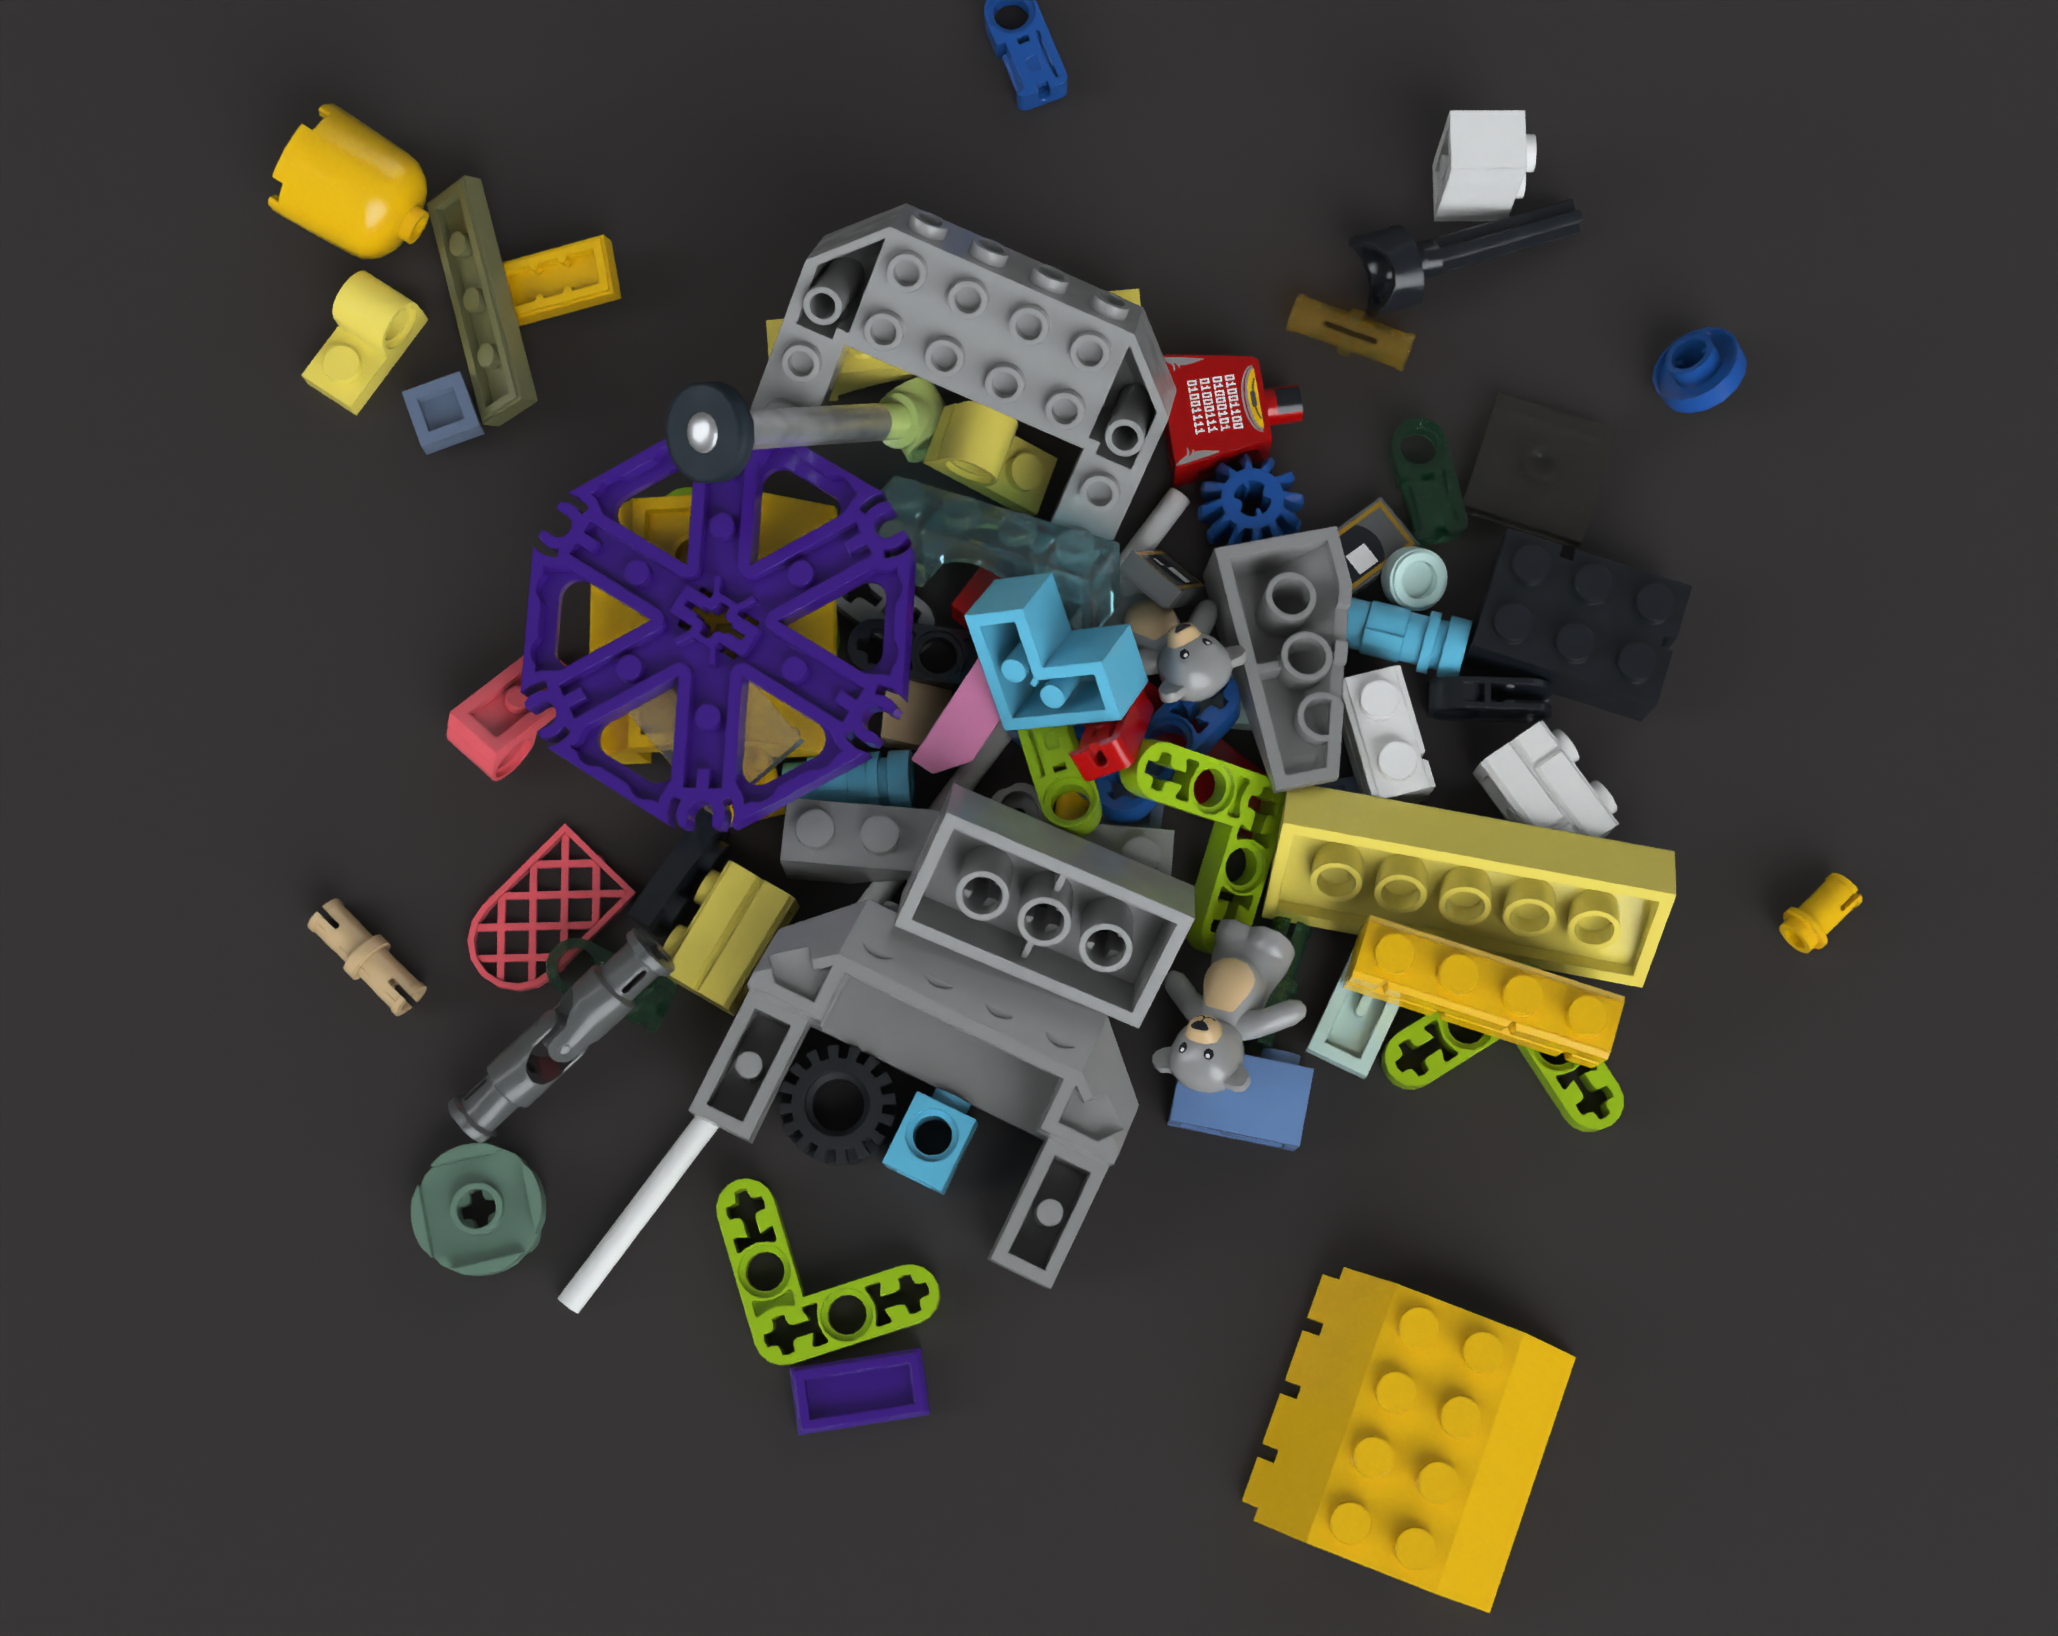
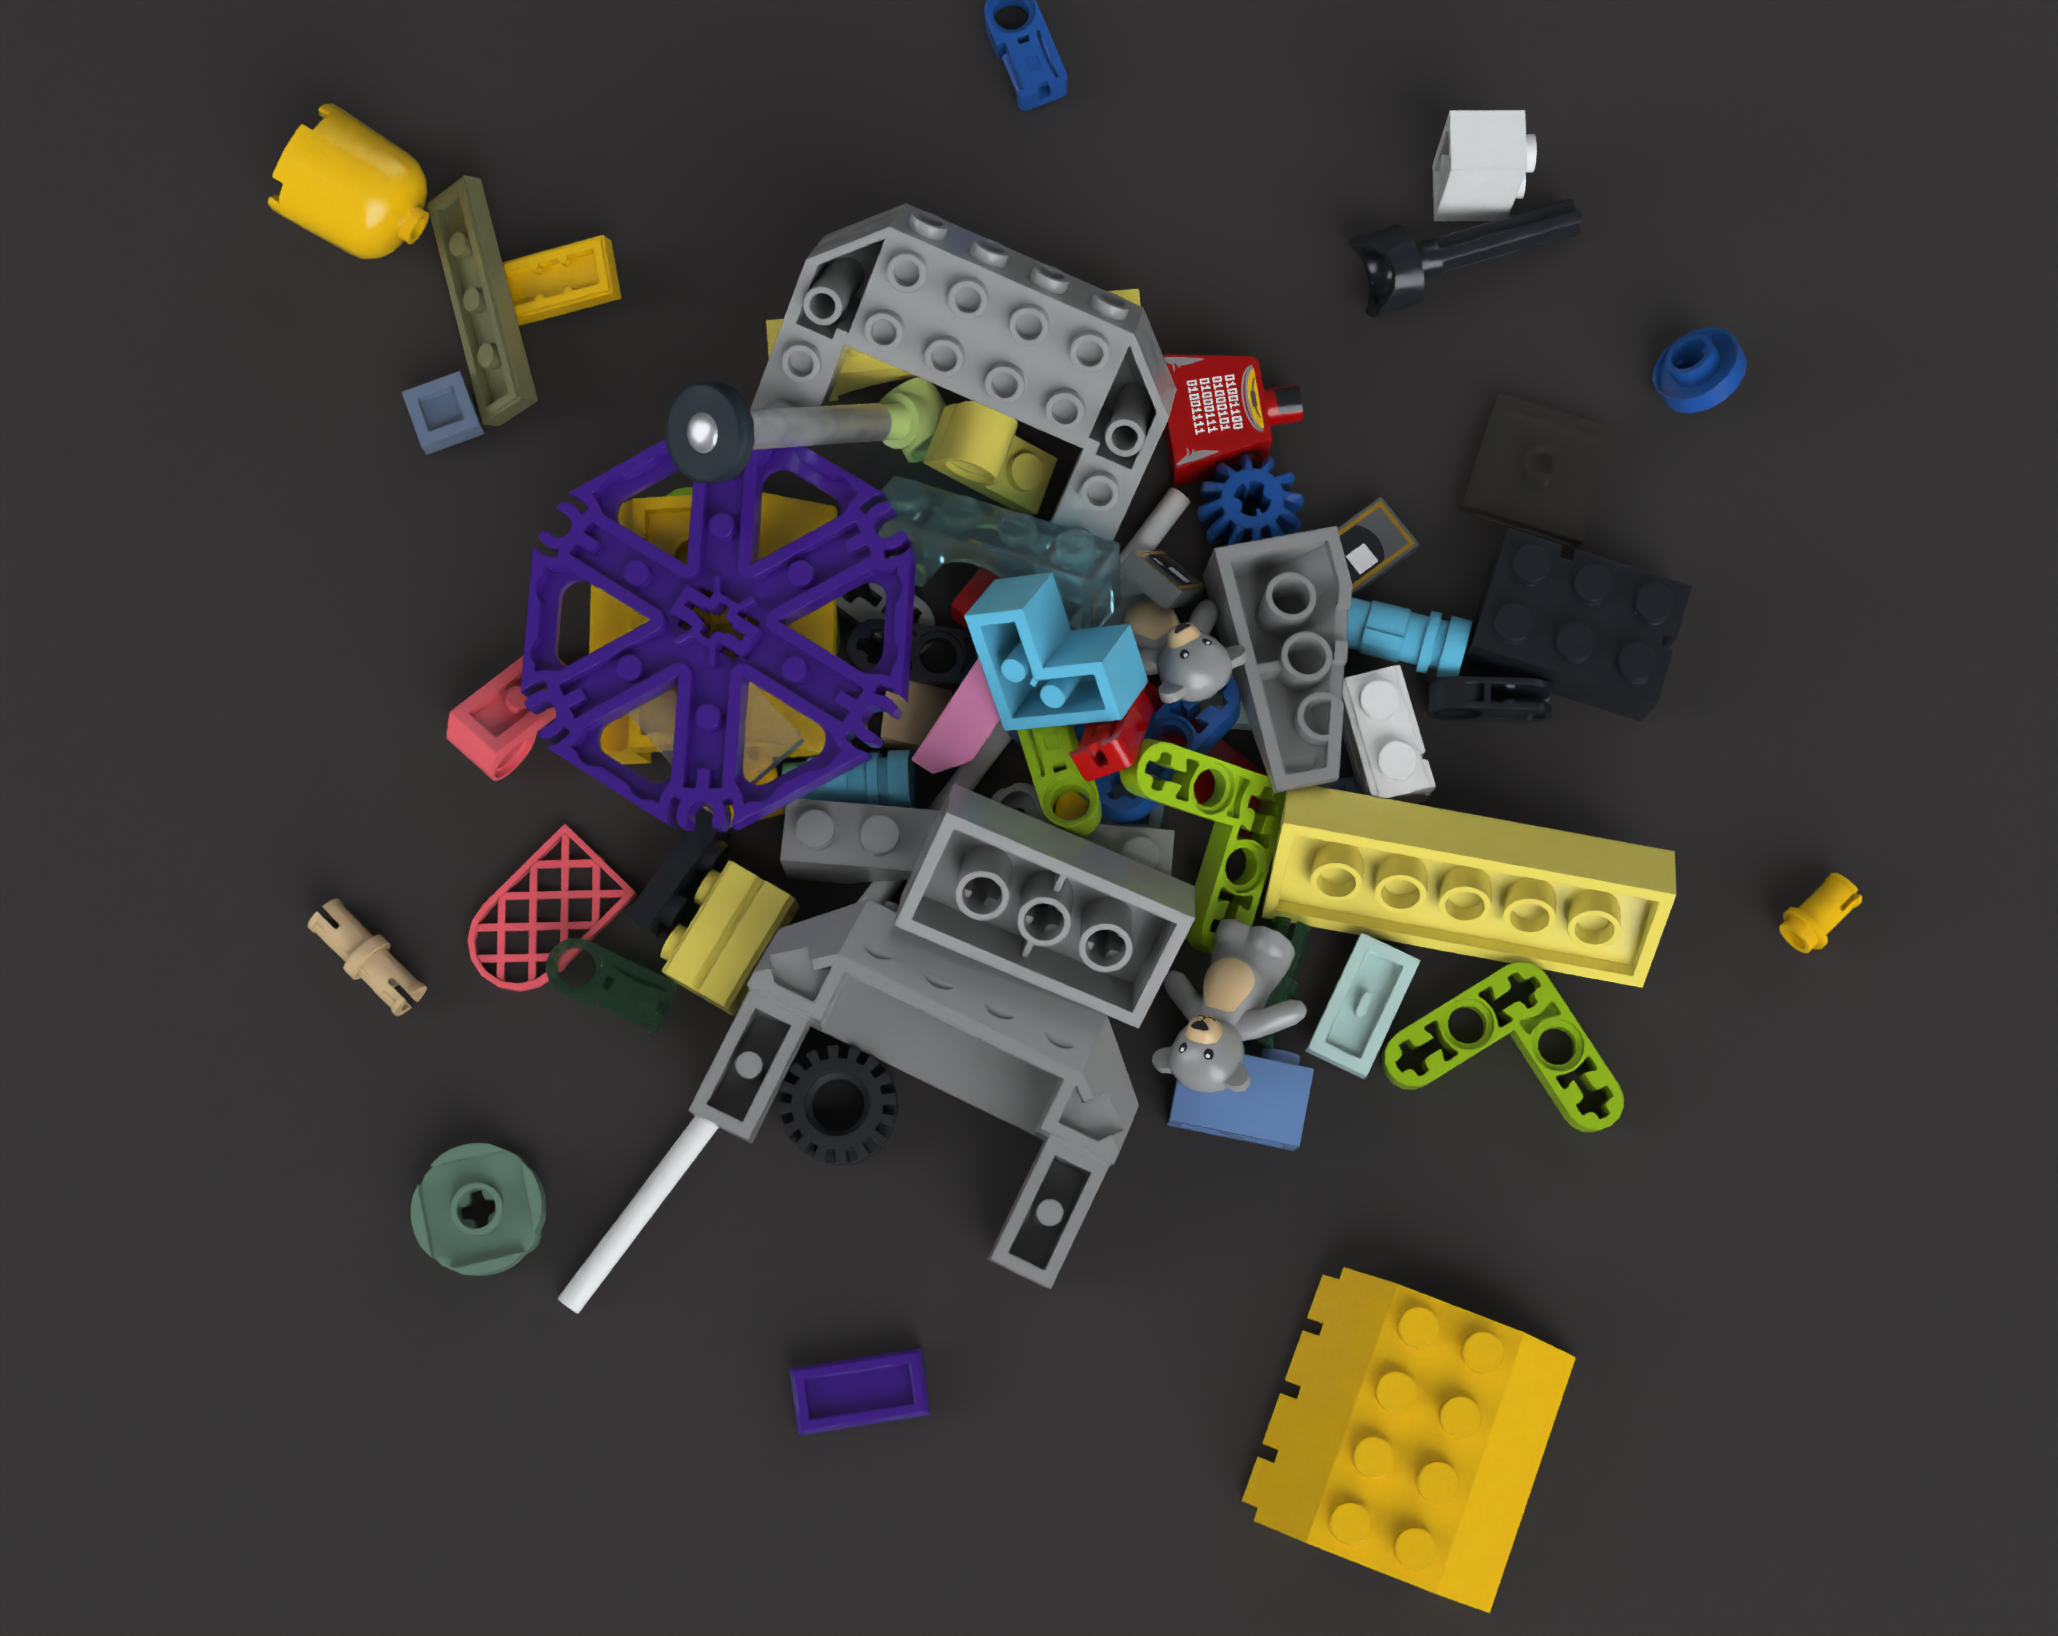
light yellow plate [301,270,428,416] -> none
dark grey piece [448,927,675,1144] -> none
lime beam [716,1178,941,1365] -> none
medium azure brick [882,1088,978,1195] -> none
clear yellow pin [1286,293,1416,372] -> none
yellow brick [1342,915,1625,1068] -> none
light aqua tile [1381,546,1448,611] -> none
clear green piece [1388,418,1468,548] -> none
white brick [1472,720,1619,838] -> none

